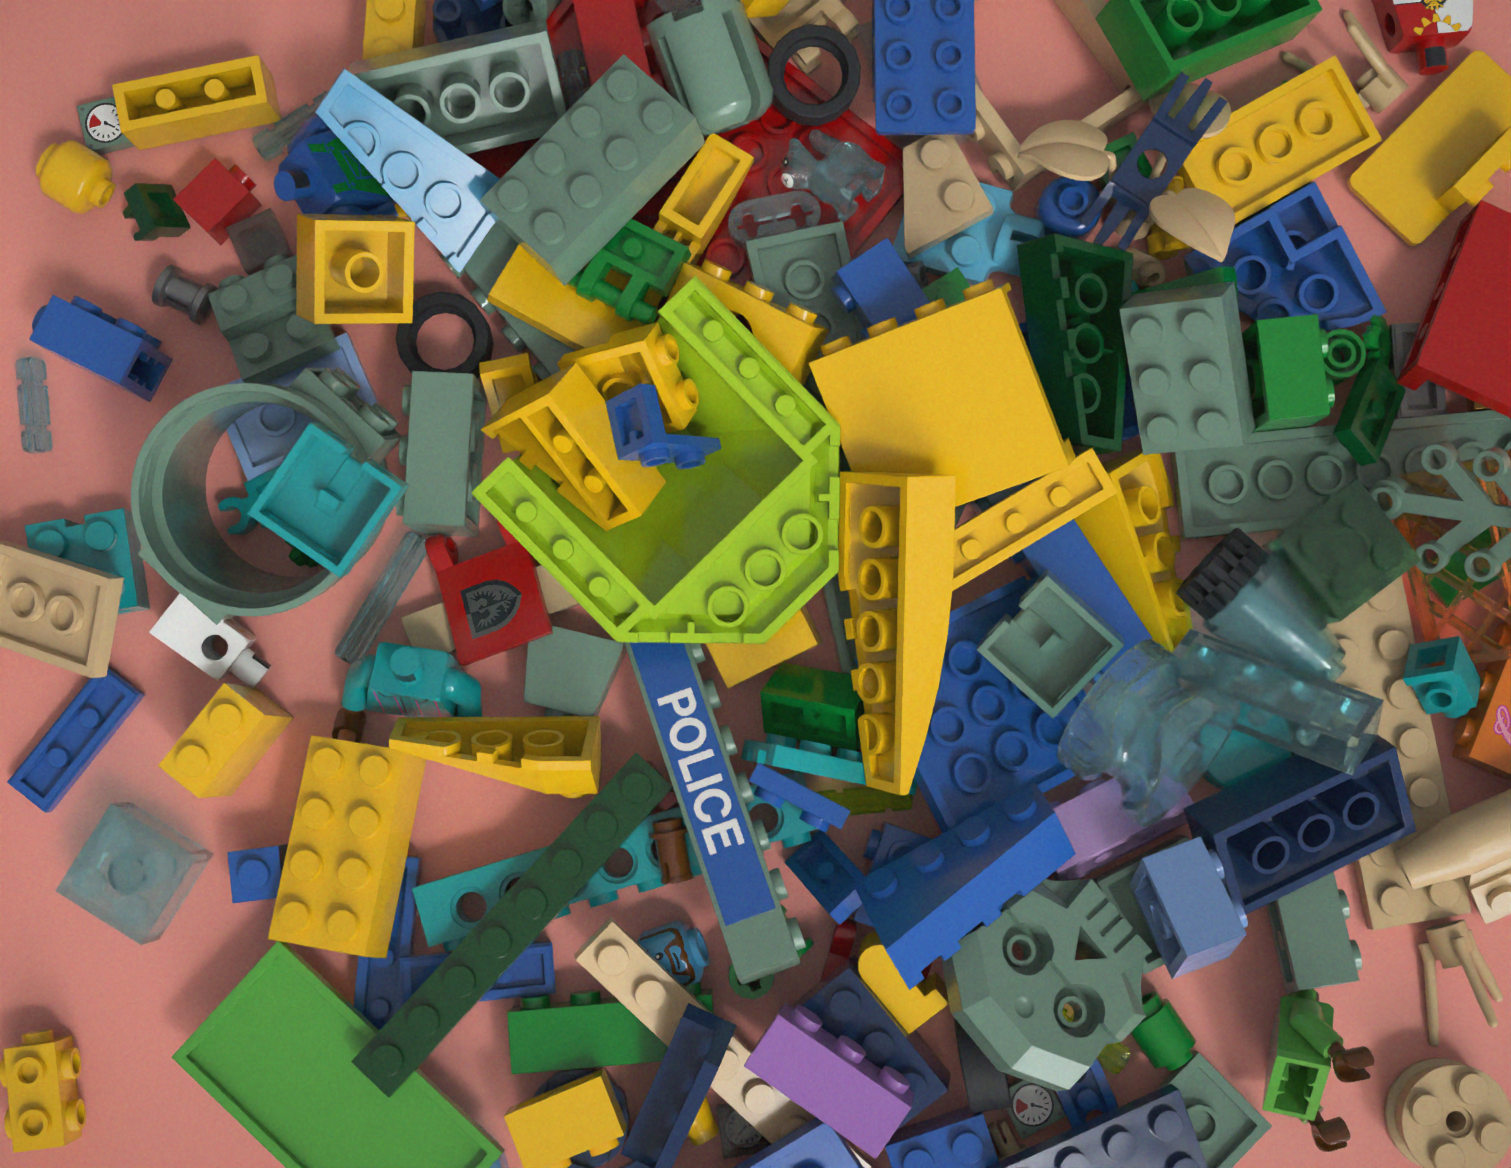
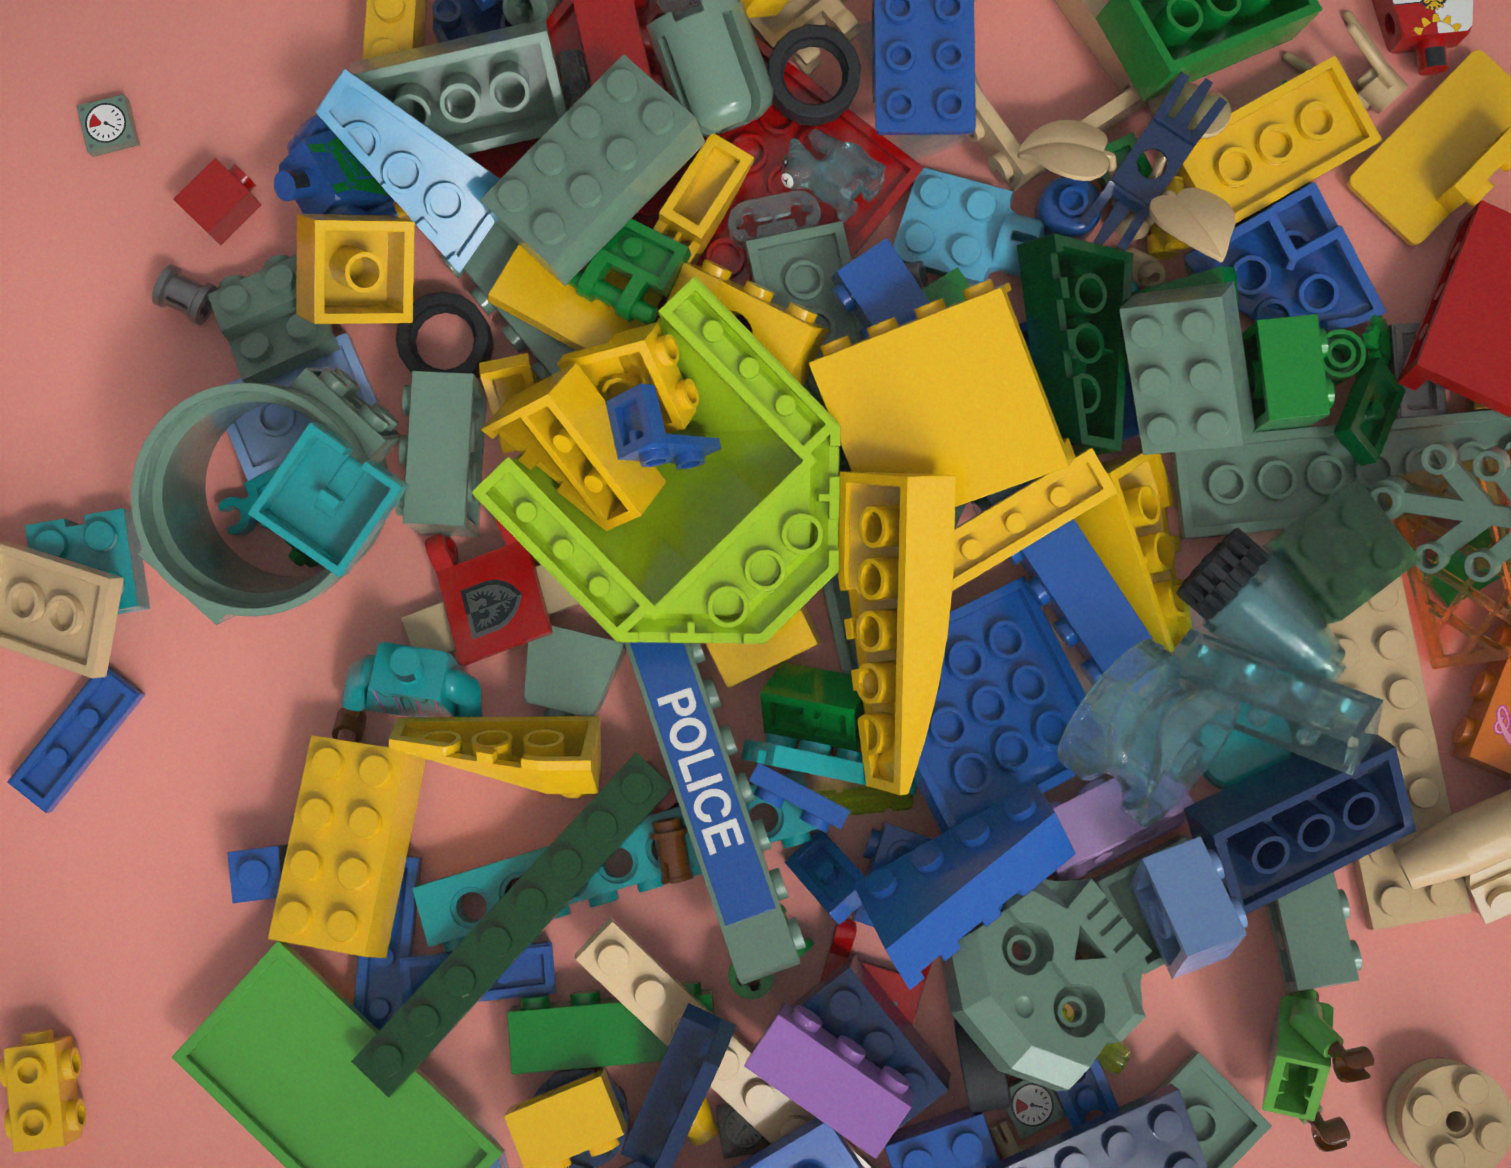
clear light blue axle [15,357,53,454] -> none
blue brick [29,295,173,402] -> none
yellow head [36,140,116,214] -> none
clear light blue brick [55,802,213,945] -> none
yellow brick [112,55,282,150] -> none
dark green tile [123,183,191,241] -> none
white torso [149,593,272,689] -> none
yellow brick [158,683,294,798] -> none
clear smoke plate [226,208,294,275] -> none
clear light blue axle [252,91,328,161] -> none
clear light blue axle [335,531,427,665] -> none
dark azure head [637,920,710,987] -> none
yellow leg [858,931,949,1034] -> none
tan wing [903,135,993,259] -> none
sand green piece [977,569,1124,718] -> none
green brick [1130,991,1196,1071] -> none
teal brick [1403,636,1481,718] -> none
tan plant [1418,920,1503,1047] -> none

